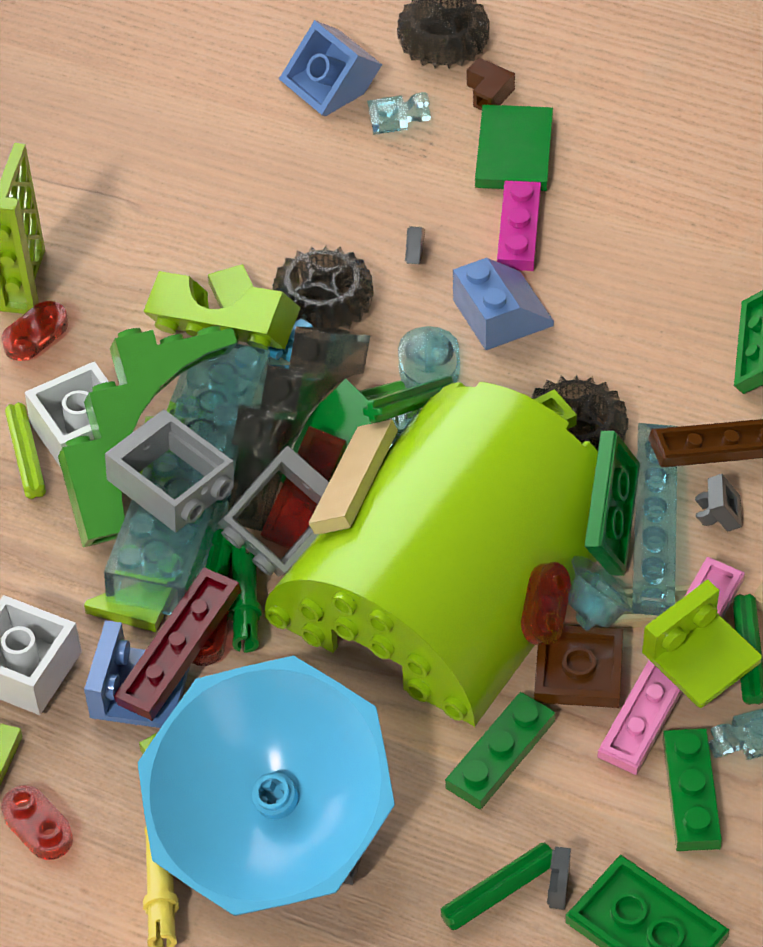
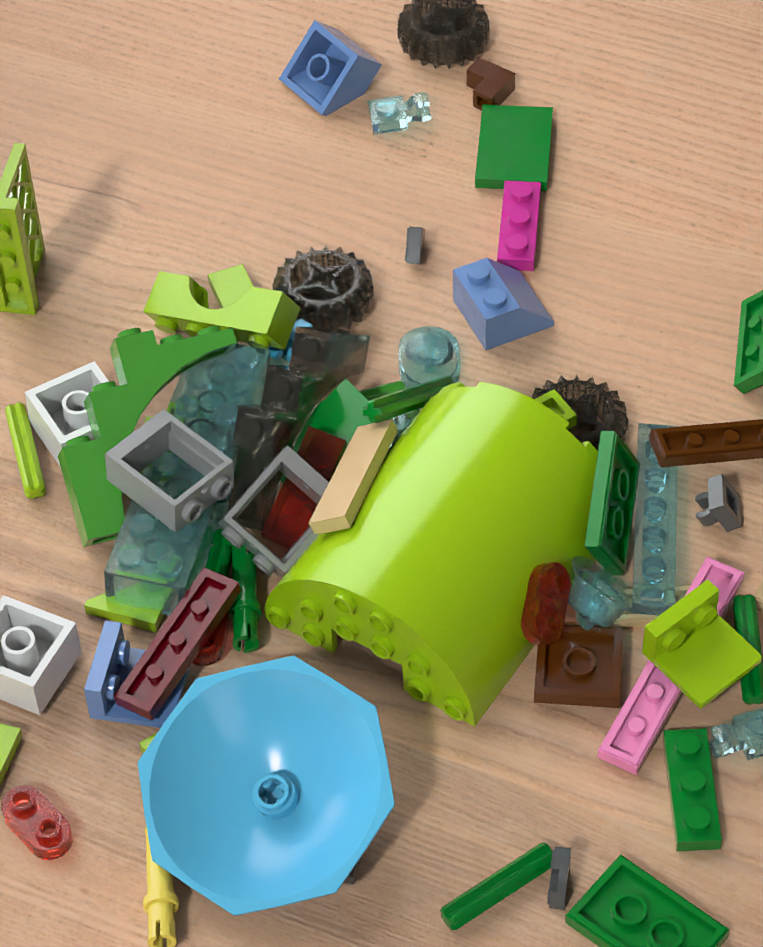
clear red plate [1,301,68,361] -> none
green plate [445,691,555,810] -> none

